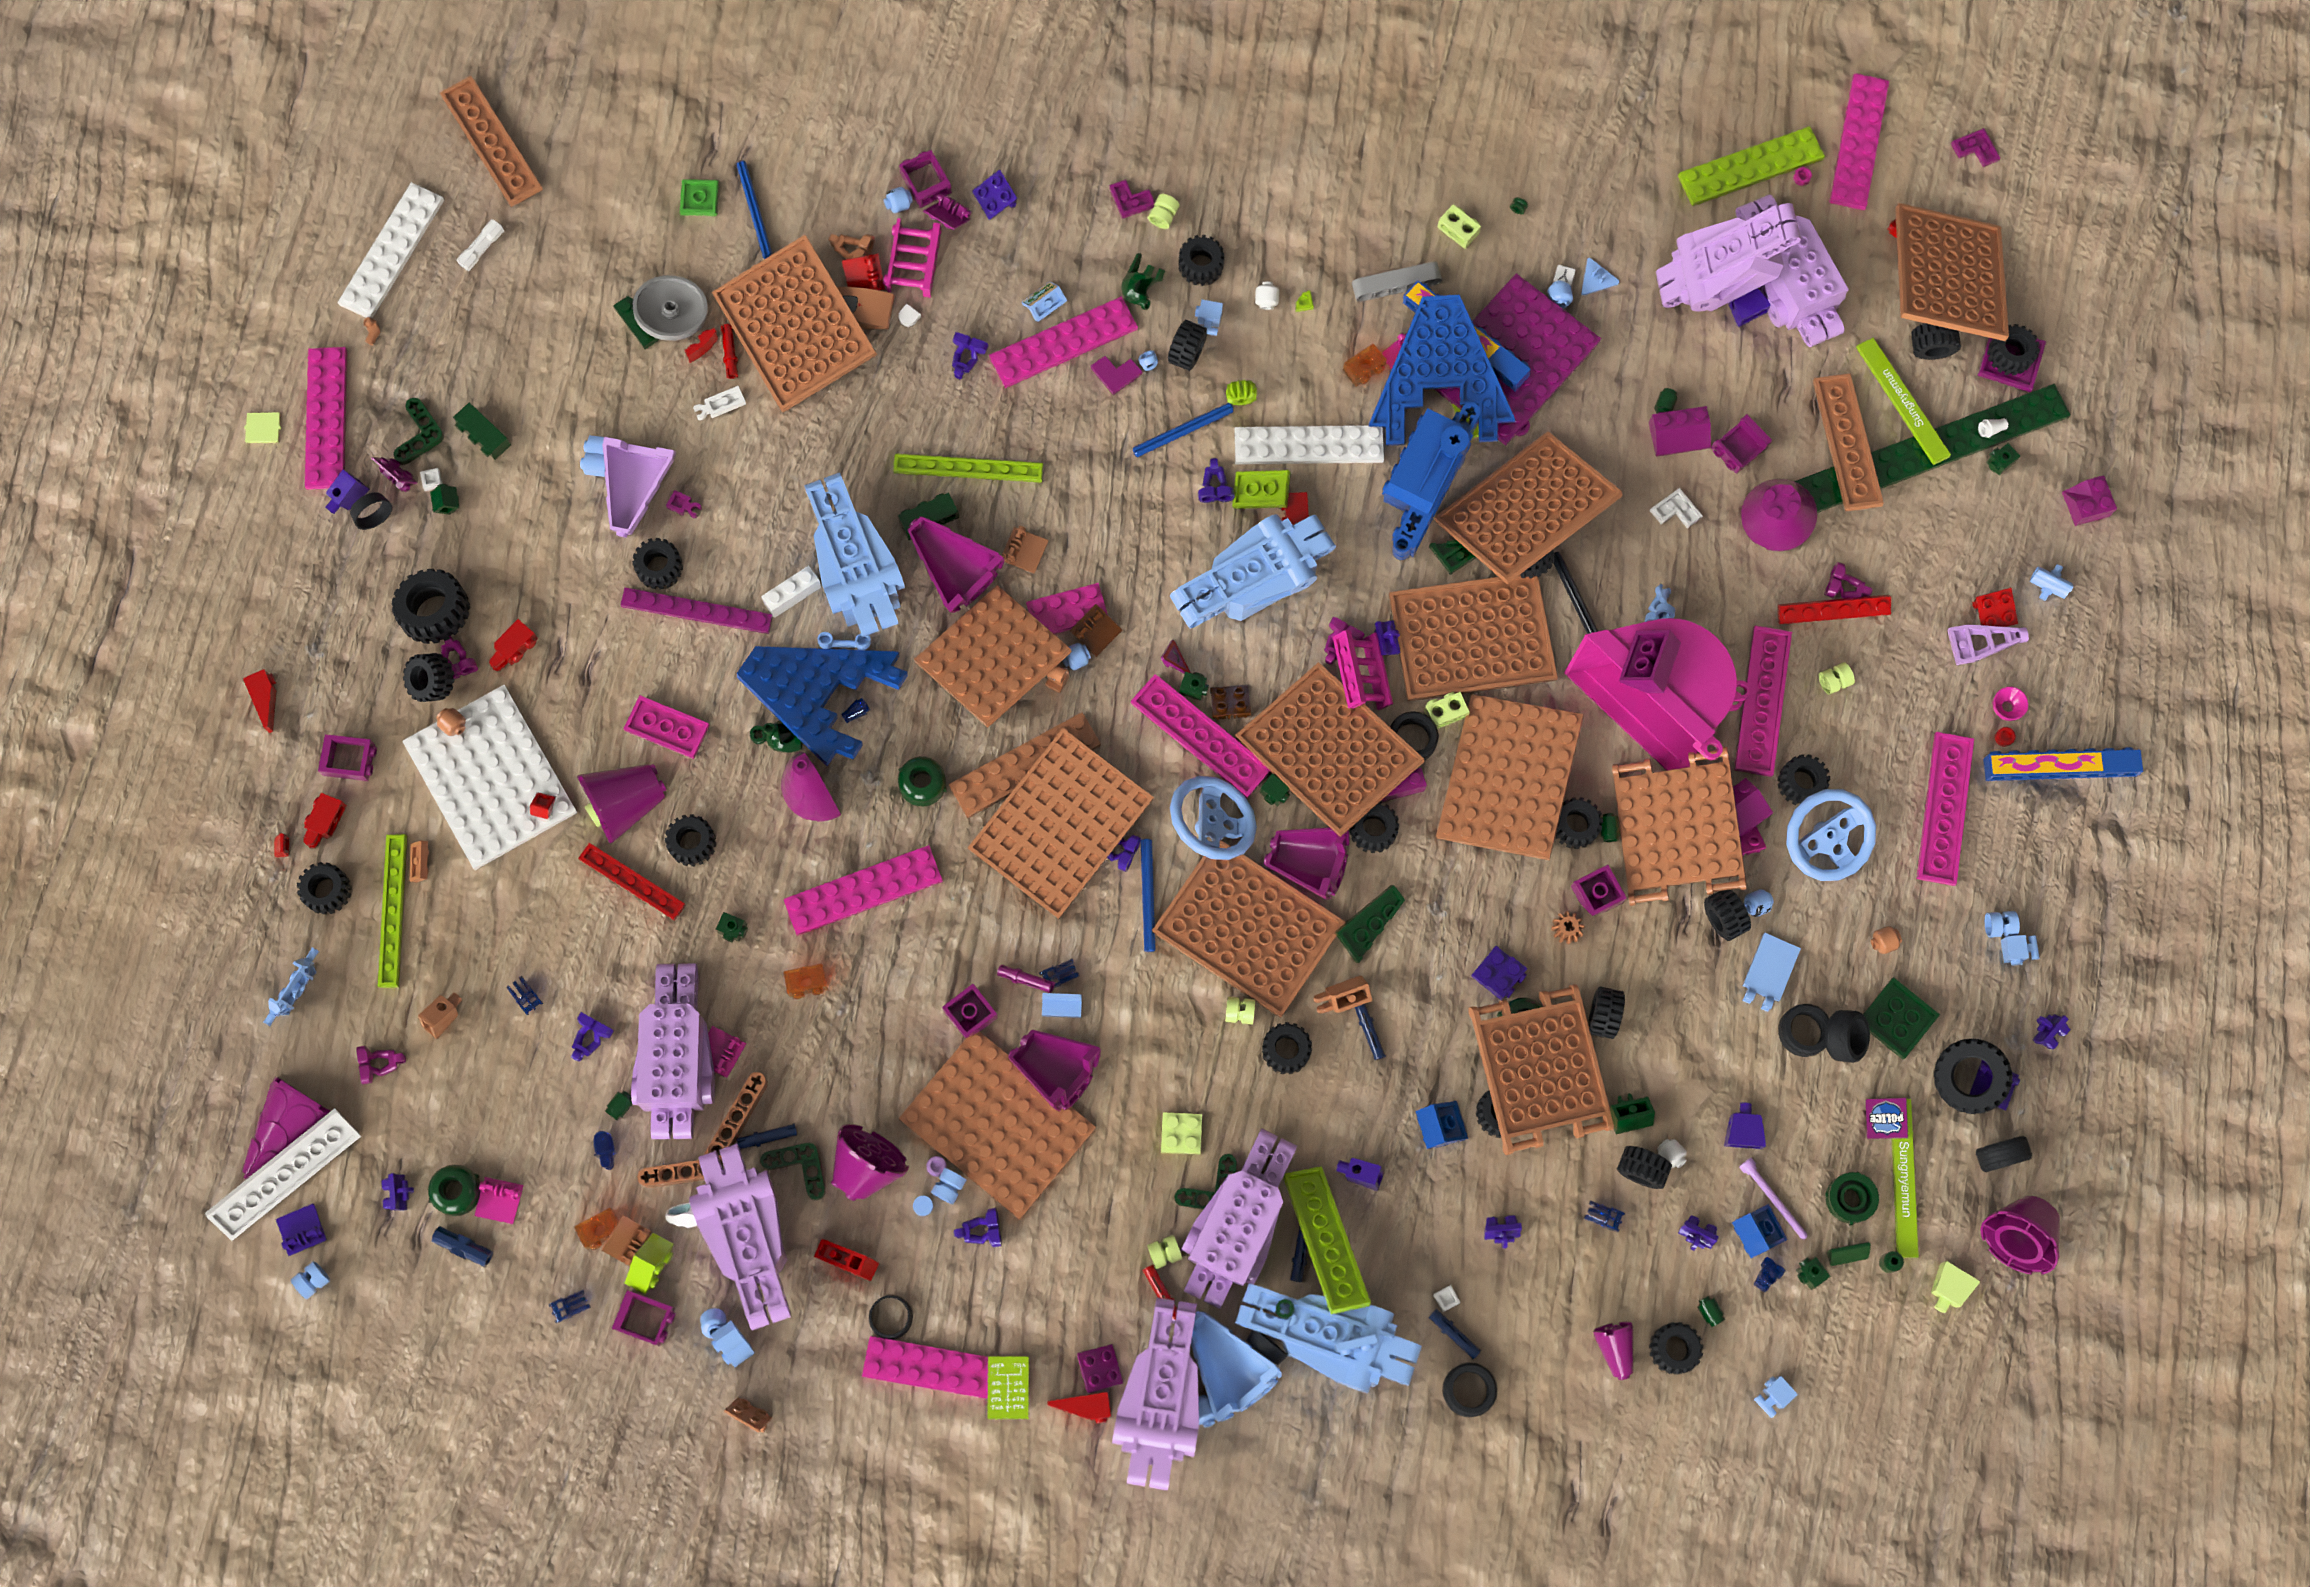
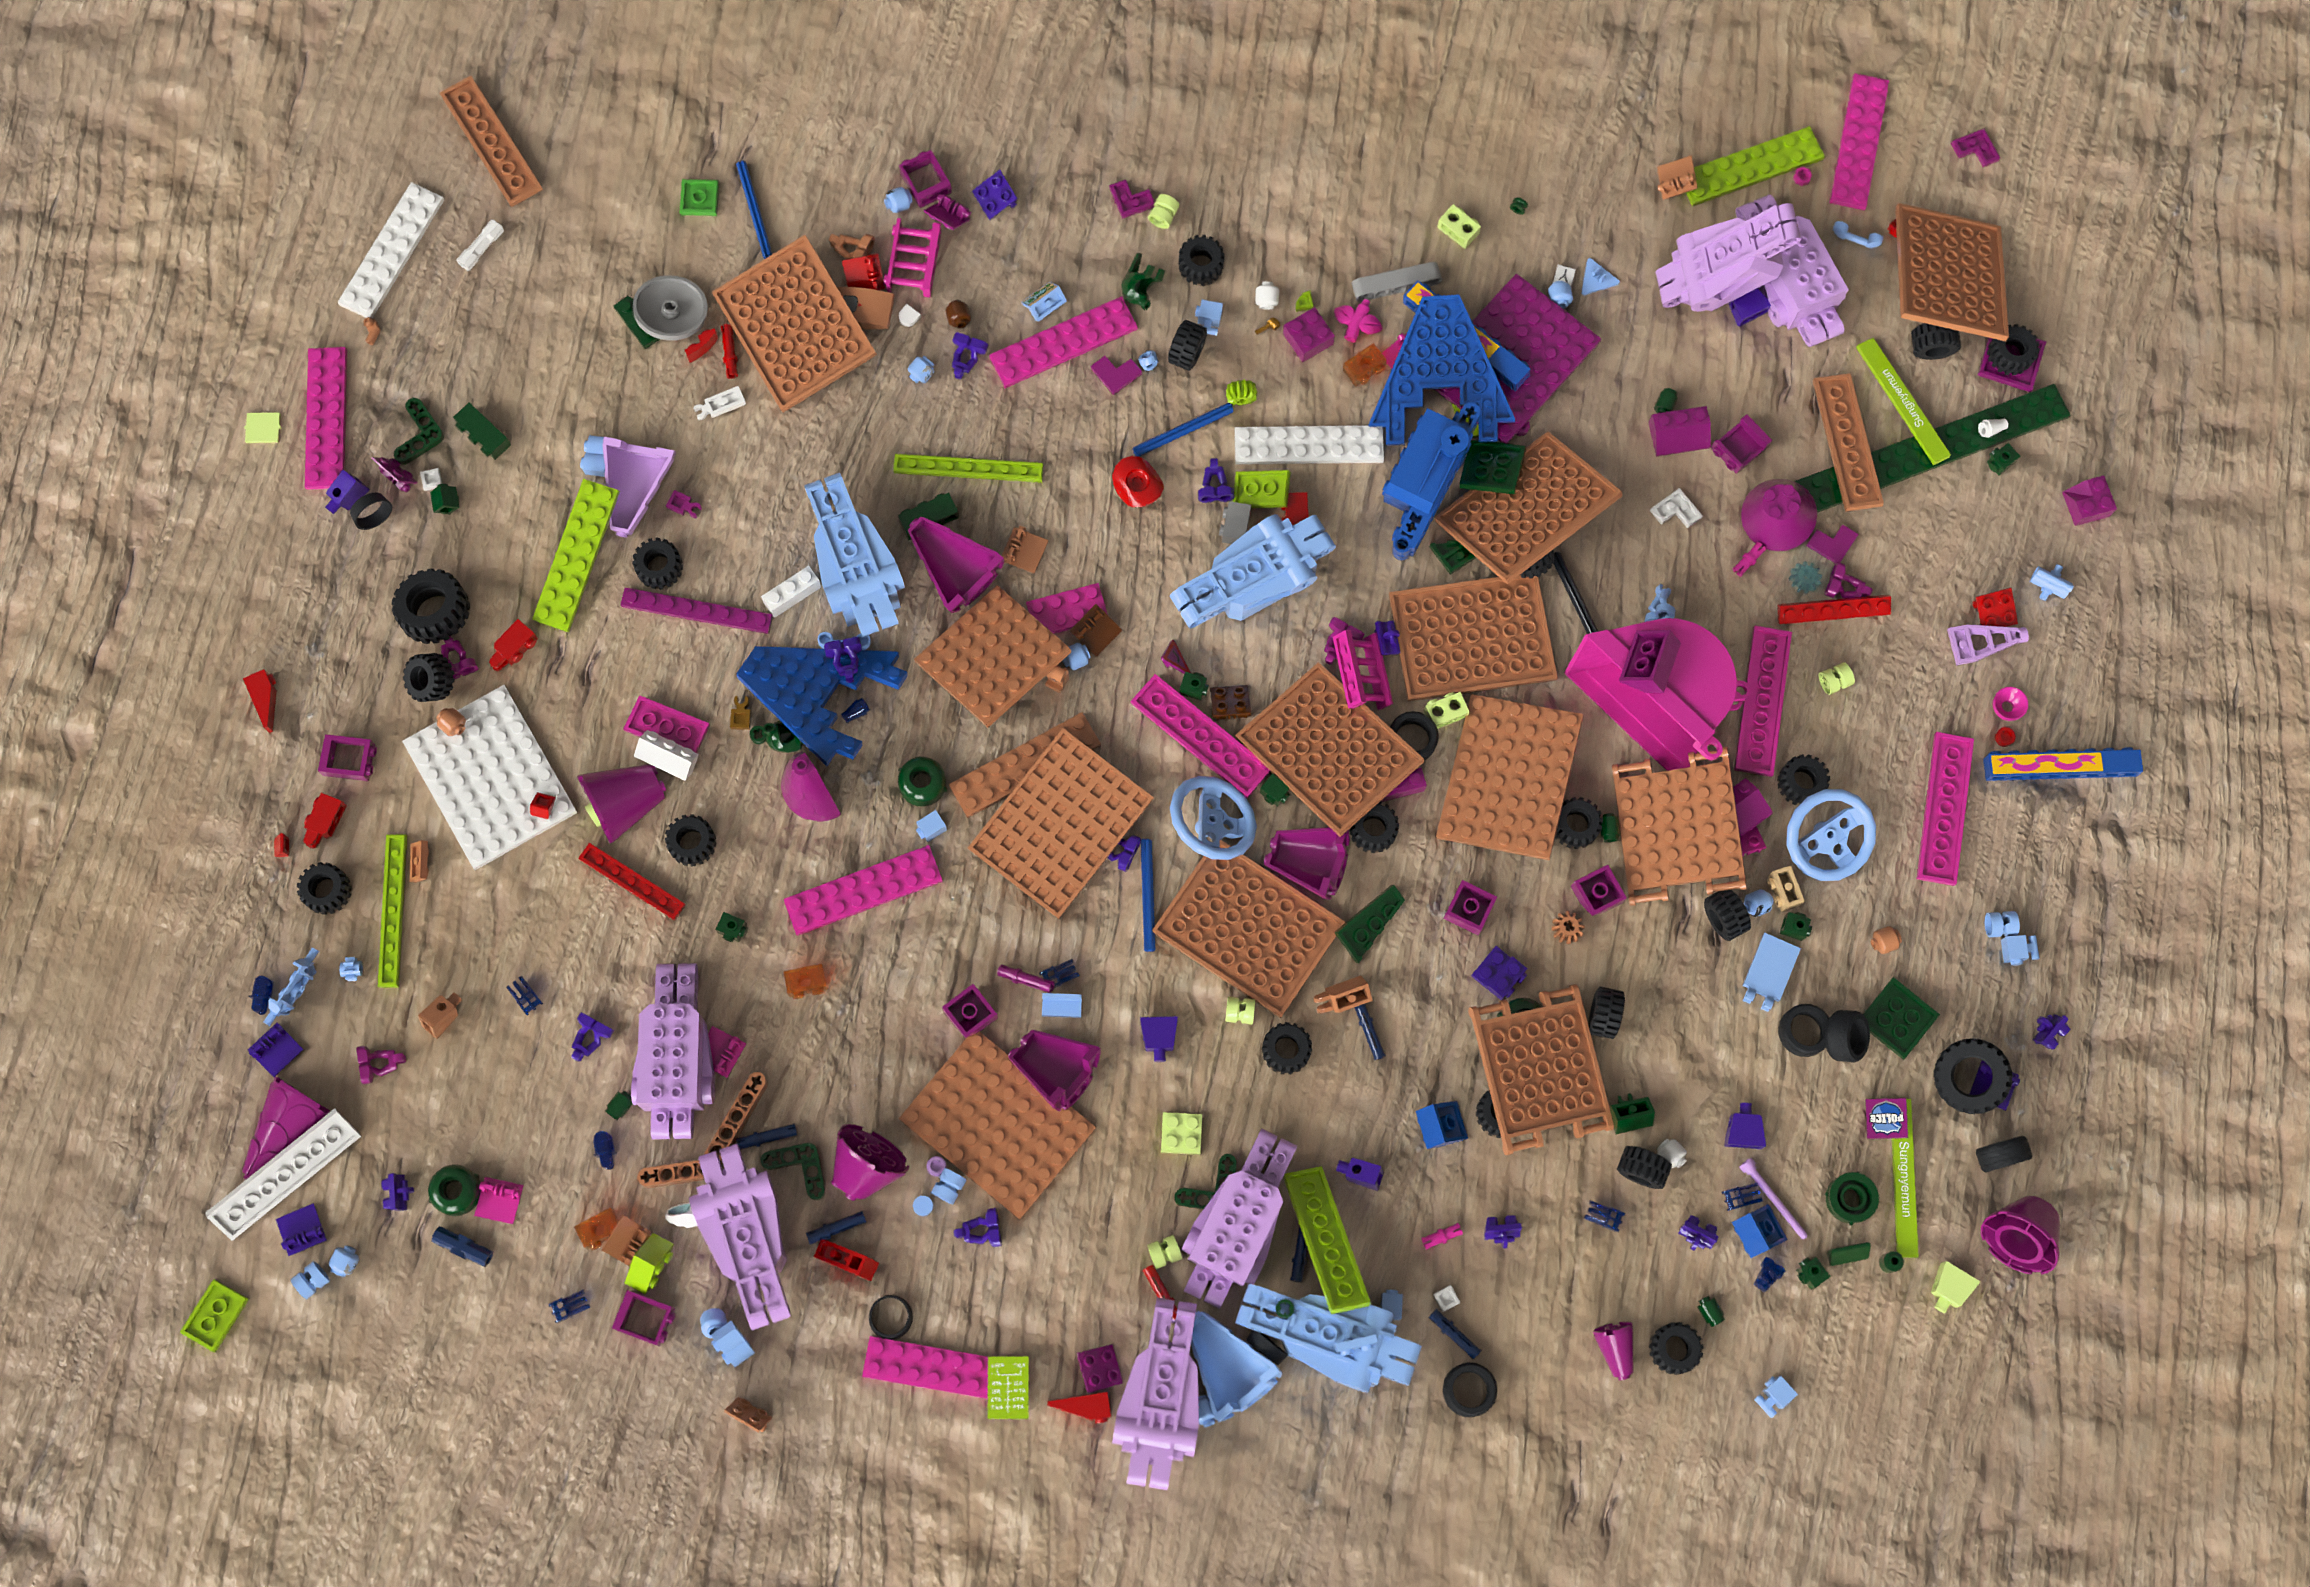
none -> lime tile [180,1279,249,1353]
none -> clear blue arm [248,976,274,1015]
none -> dark purple hinge [248,1022,304,1077]
none -> light blue head [329,1245,359,1277]
none -> light blue gear [339,957,363,981]
none -> lime plate [532,478,620,633]
none -> white brick [634,730,699,781]
none -> pearl gold plate [730,696,751,730]
none -> dark blue pin [806,1211,867,1245]
none -> dark purple piece [824,637,862,683]
none -> light blue head [908,355,935,383]
none -> light blue brick [916,810,947,842]
none -> reddish brown head [945,300,971,329]
none -> red hat [1112,456,1164,507]
none -> dark purple torso [1140,1016,1178,1062]
none -> light grey brick [1219,501,1251,544]
none -> pearl gold hand [1254,317,1280,335]
none -> magenta brick [1283,307,1335,363]
none -> dark pink plant [1334,299,1383,342]
none -> light blue brick [1380,1290,1403,1320]
none -> dark pink pin [1421,1223,1463,1250]
none -> magenta brick [1443,880,1497,935]
none -> dark green plate [1459,440,1526,494]
none -> nougat hinge [1657,156,1698,200]
none -> clear blue arm [1722,1182,1763,1211]
none -> dark pink pin [1732,542,1766,577]
none -> tan brick [1767,865,1805,912]
none -> dark green brick [1779,912,1812,941]
none -> clear light blue gear [1789,561,1822,594]
none -> magenta tile [1806,525,1859,564]
none -> light blue bar [1833,221,1884,248]

